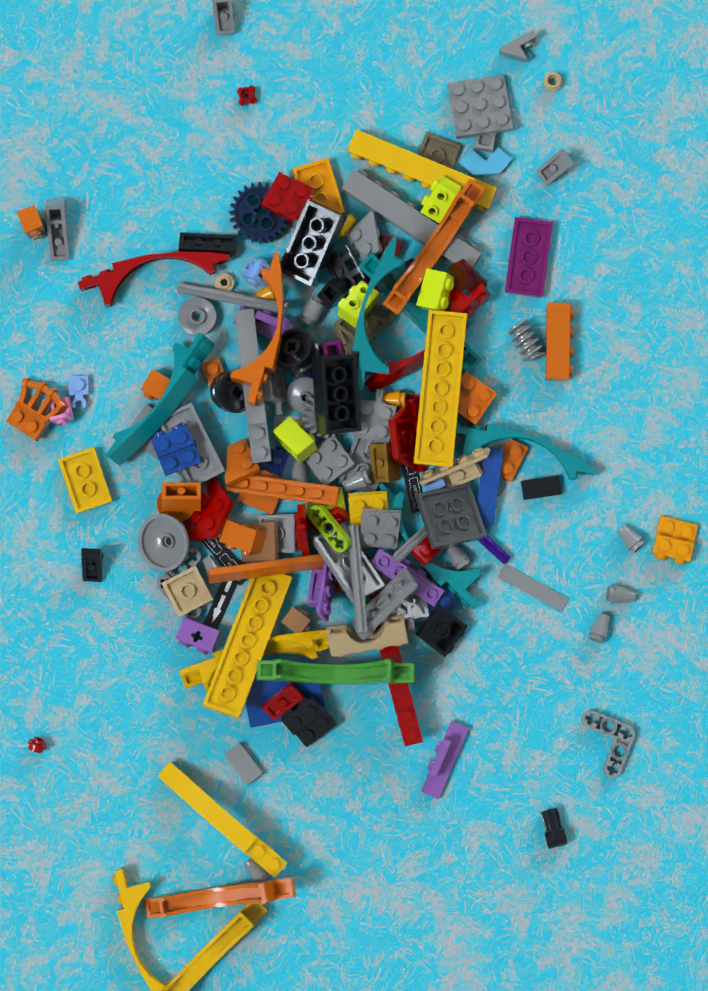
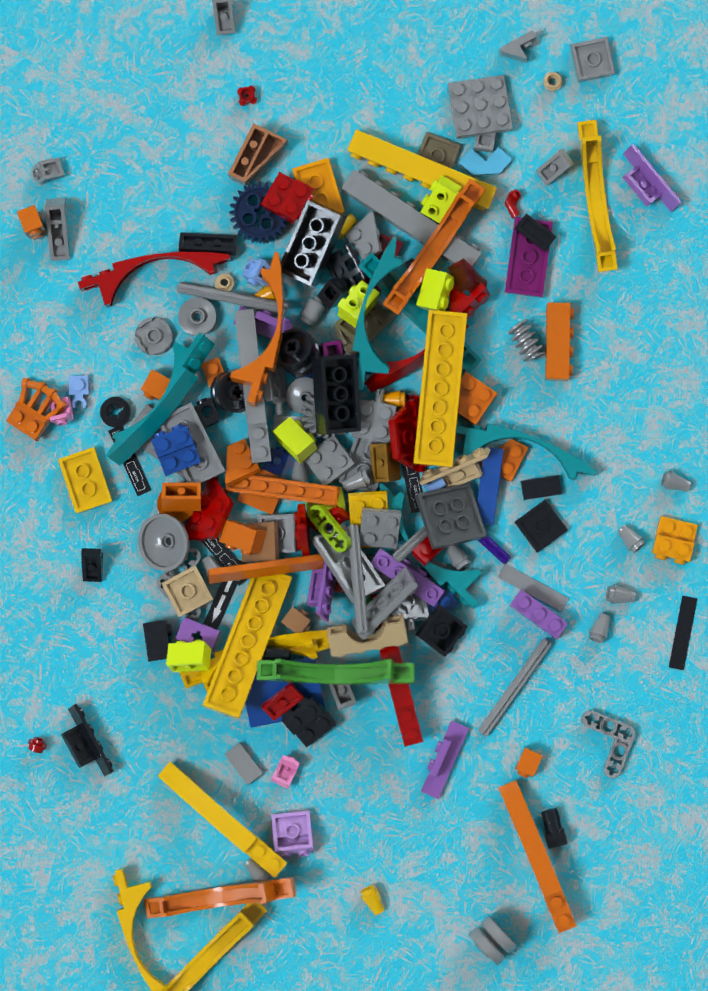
none -> light grey bracket [32,157,65,185]
none -> black bracket [61,703,113,777]
none -> black gear [100,397,131,428]
none -> black sticker [108,426,151,496]
none -> light grey tile [135,317,173,355]
none -> black brick [143,620,174,662]
none -> neon yellow brick [166,640,211,672]
none -> black brick [194,398,222,429]
none -> nougat wedge [228,123,288,186]
none -> black cone [262,646,291,661]
none -> bright pink bracket [271,755,300,789]
none -> lavender plate [271,811,314,859]
none -> light grey slope [329,684,357,711]
none -> yellow cone [360,885,384,915]
none -> light grey wheel [469,916,518,965]
none -> light grey axle [478,638,552,736]
none -> orange slope [498,780,577,933]
none -> red arm [505,189,521,219]
none -> medium lavender brick [509,590,568,639]
none -> black tile [514,500,567,553]
none -> black tile [515,213,557,252]
none -> orange brick [515,747,543,779]
none -> light grey plate [570,37,616,82]
none -> yellow slope [577,120,618,272]
none -> medium lavender bracket [623,144,682,212]
none -> light grey cone [661,471,691,492]
none -> black sticker [669,596,697,670]

